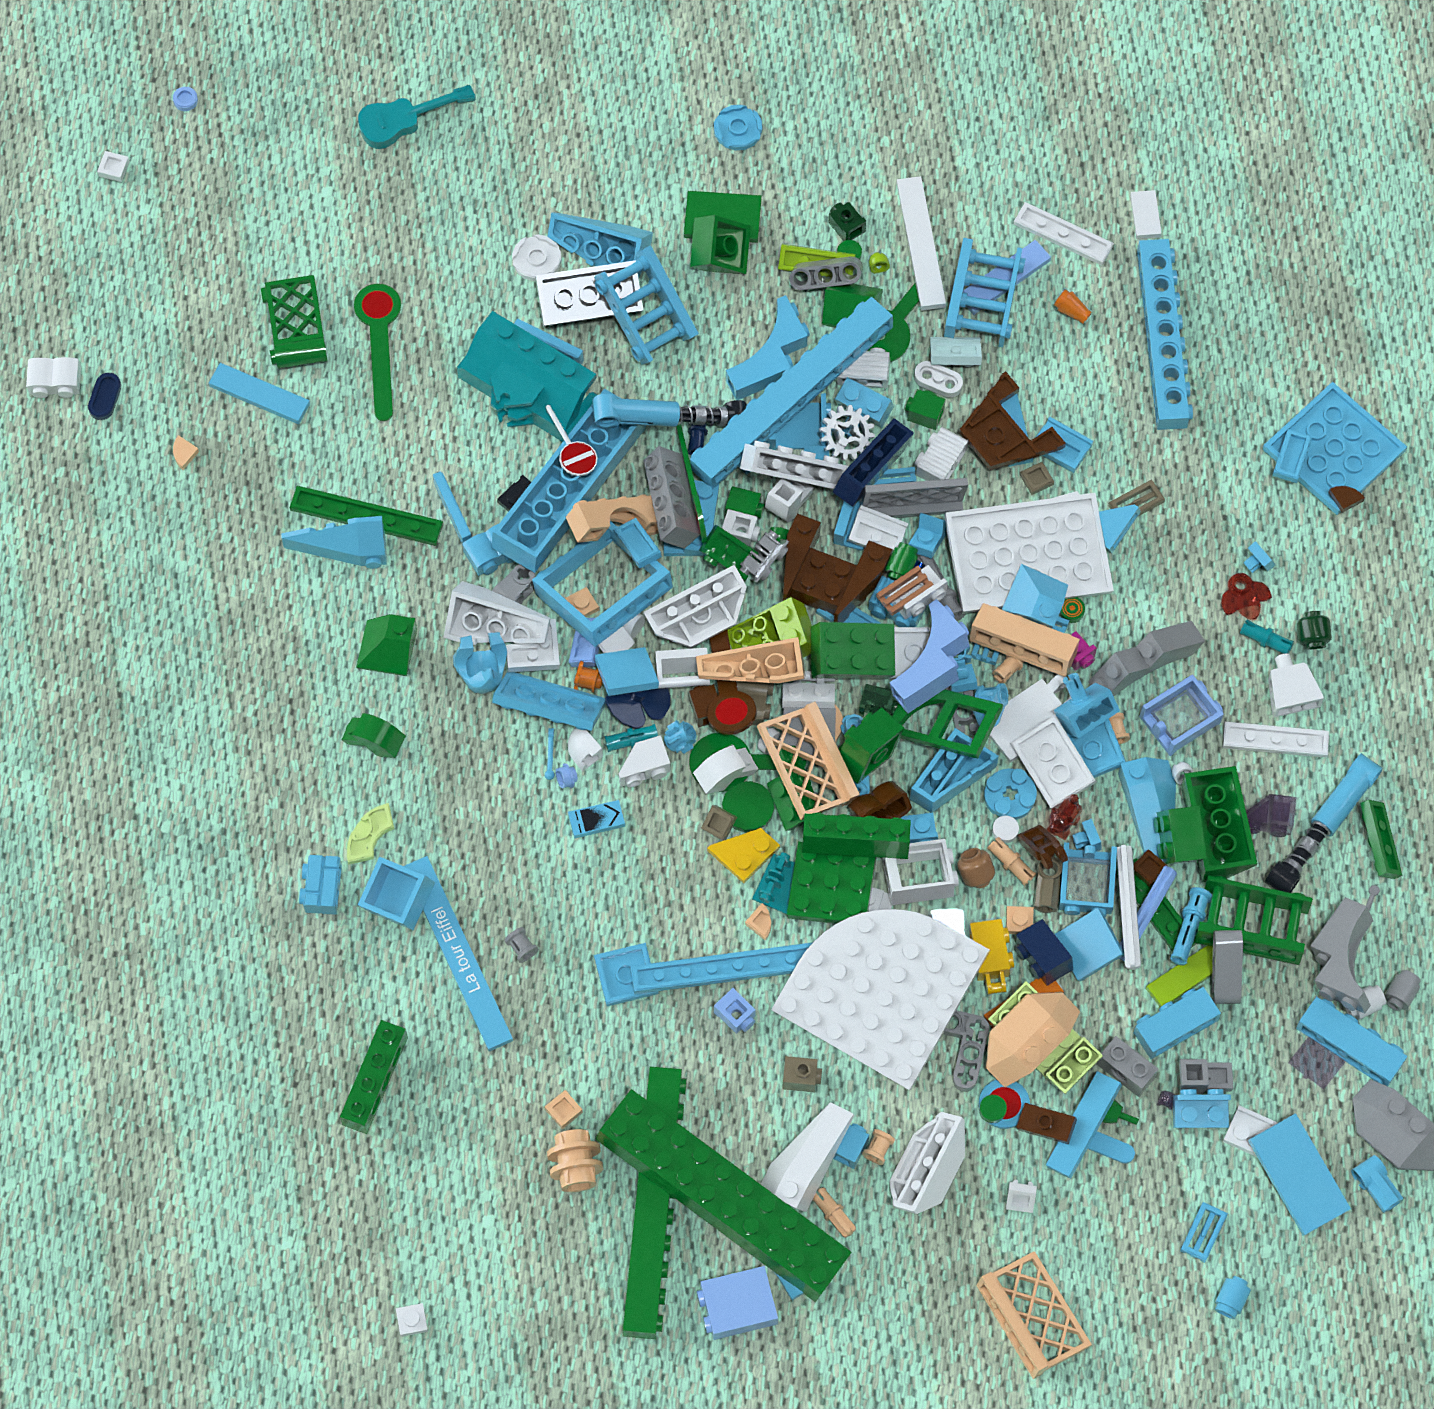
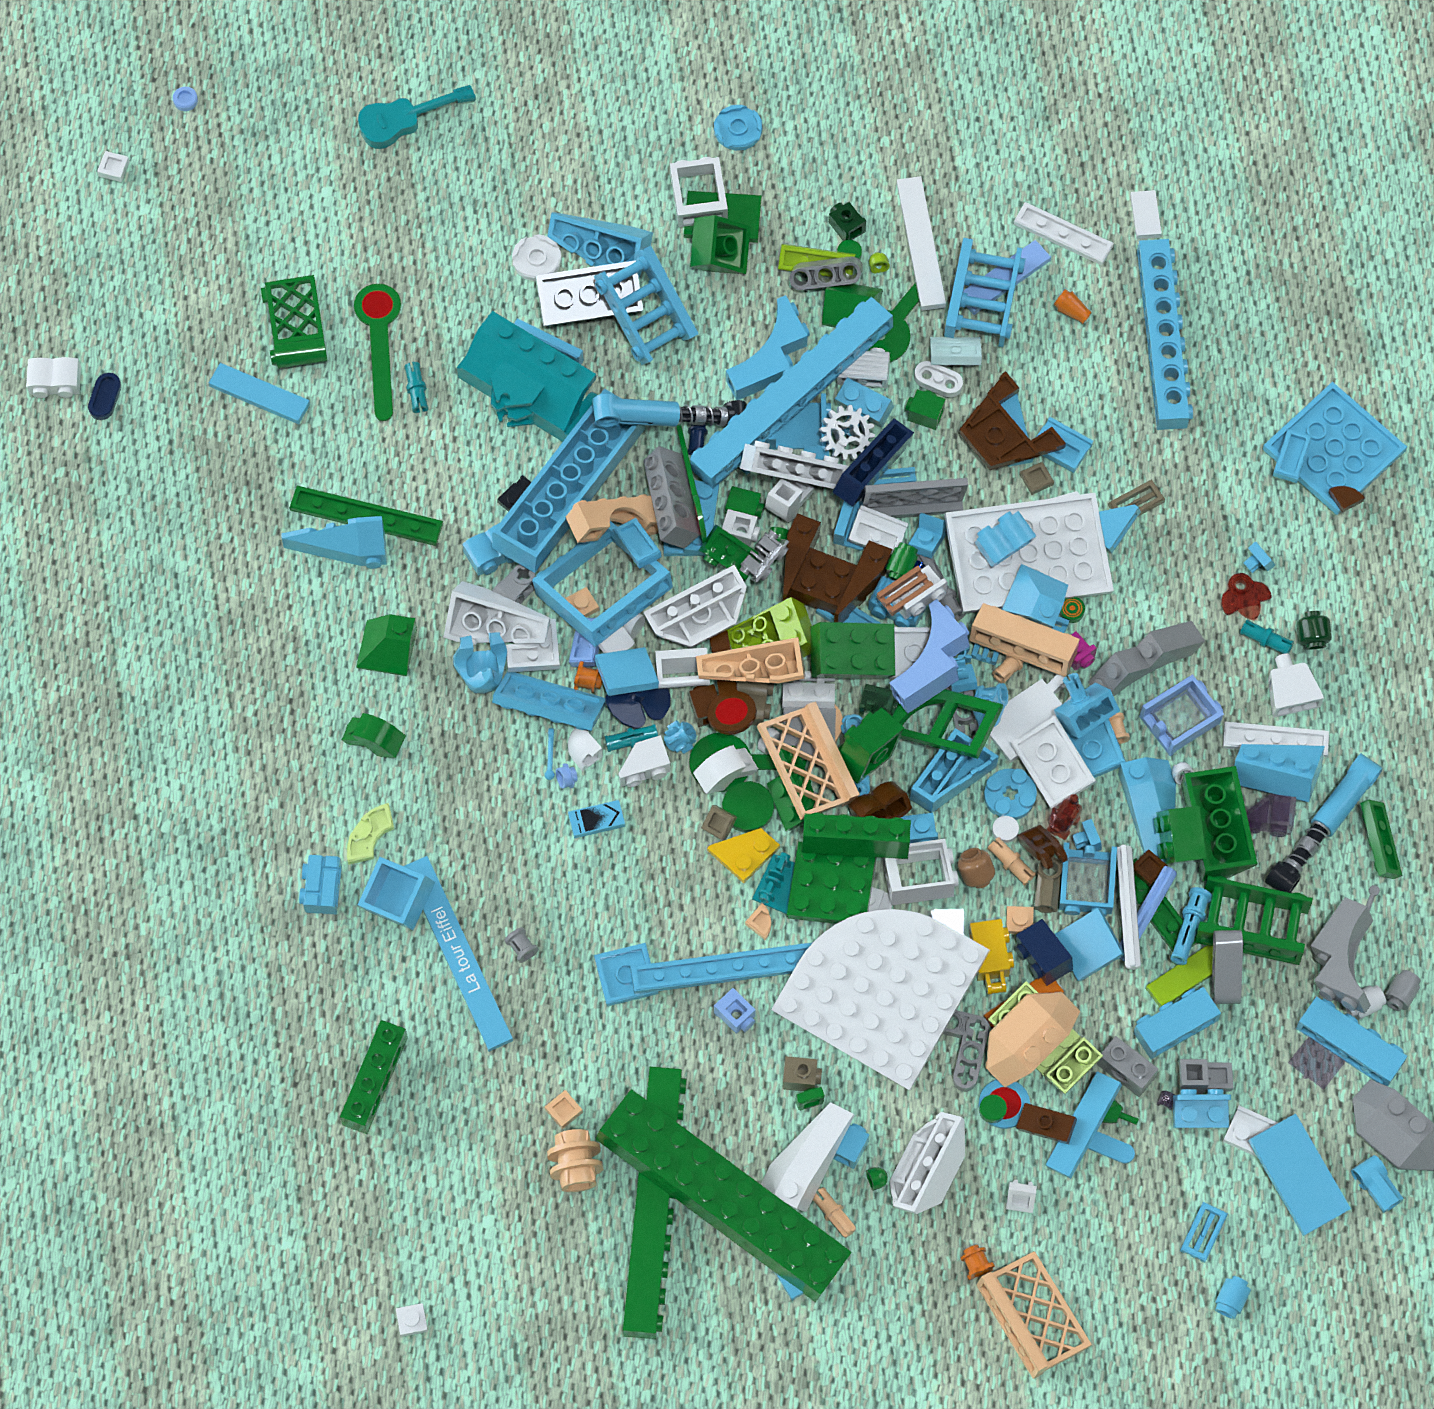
light nougat tile [173,435,199,470] -> none
medium azure tile [433,471,472,546] -> none
piece [546,405,598,476] -> none
light blue brick [697,1266,778,1340] -> none
light nougat bush [862,1129,895,1165] -> none
white brick [915,427,968,481] -> none
none -> teal pin [404,362,429,413]
none -> white window [670,157,728,227]
none -> green tile [795,1087,825,1111]
none -> green hinge [866,1167,888,1191]
none -> orange brick [961,1245,995,1280]
none -> medium azure brick [974,511,1036,568]
none -> medium azure wedge [1235,744,1325,802]

